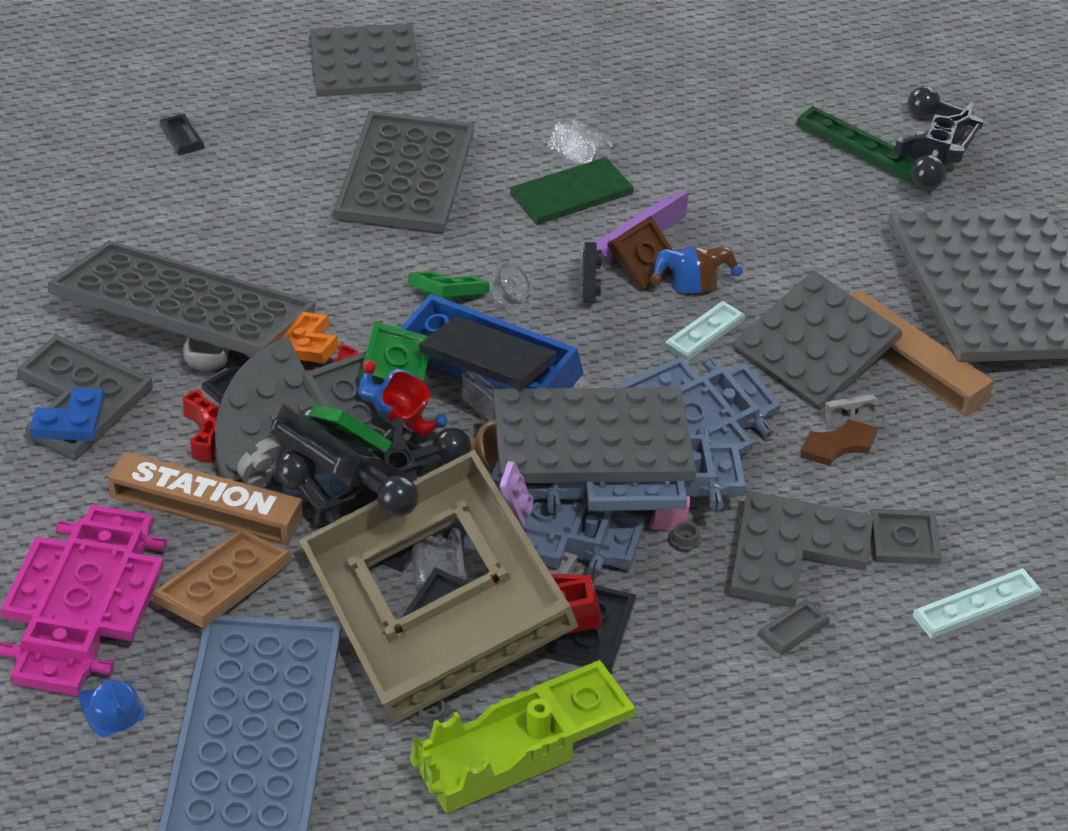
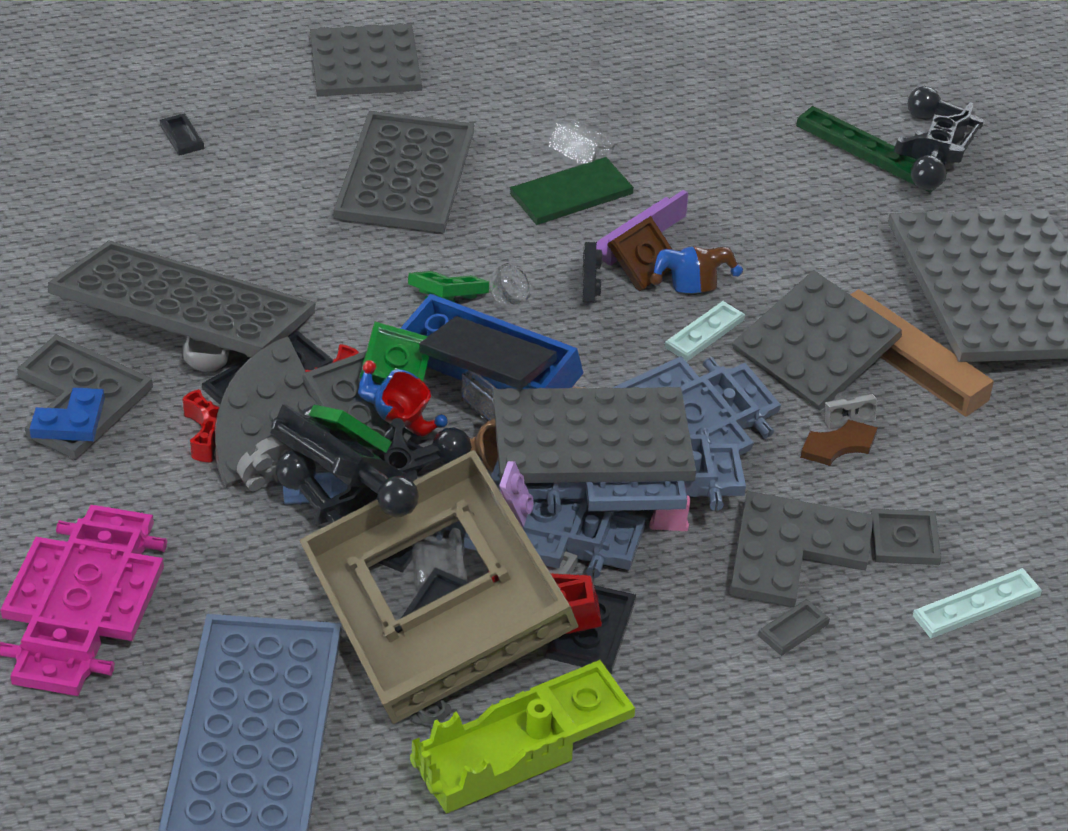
blue piece [79,679,145,738] -> none
medium nougat brick [108,451,303,546] -> none
medium nougat tile [152,528,292,629] -> none
orange plate [281,312,340,363] -> none
dark grey plate [670,521,702,551] -> none

